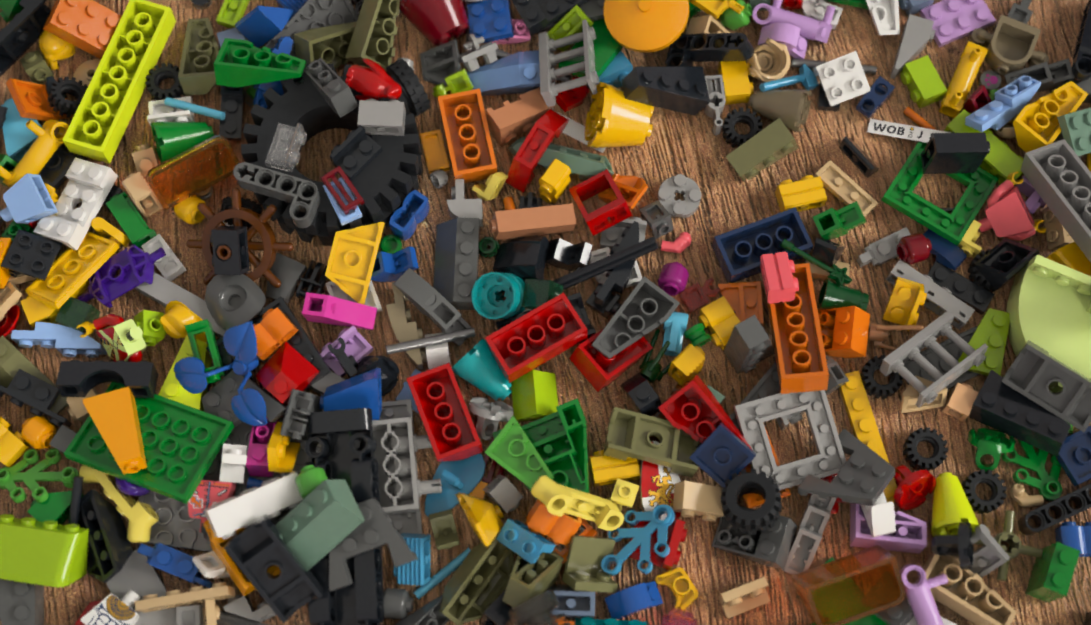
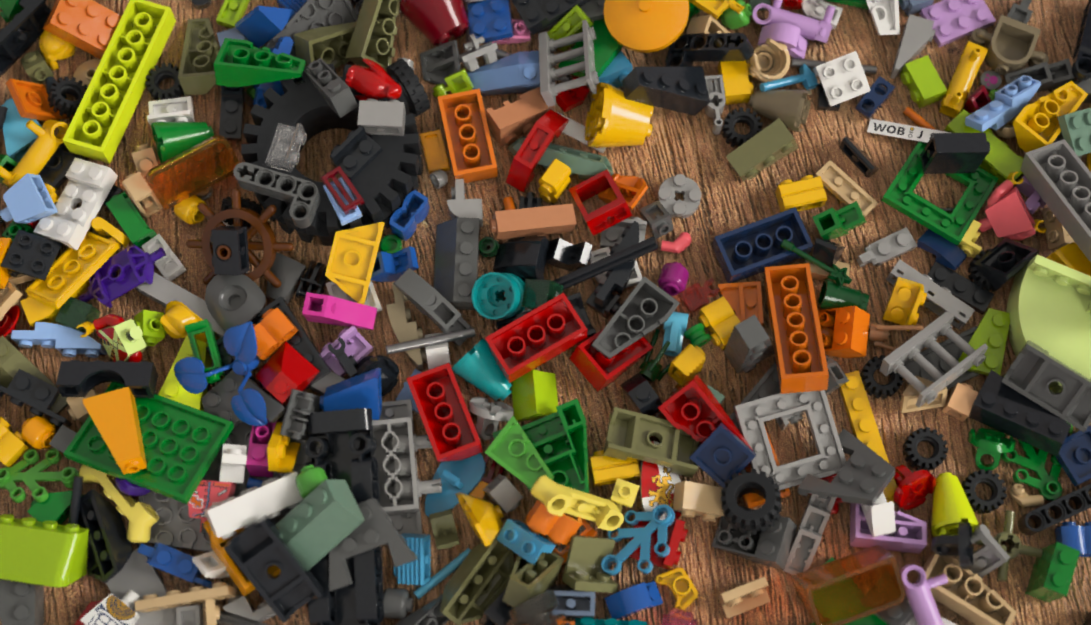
medium azure bar [164,97,226,120] -> none
light yellow bracket [472,172,508,201] -> none
coral brick [760,252,799,304] -> none
dark red head [896,233,932,264] -> none

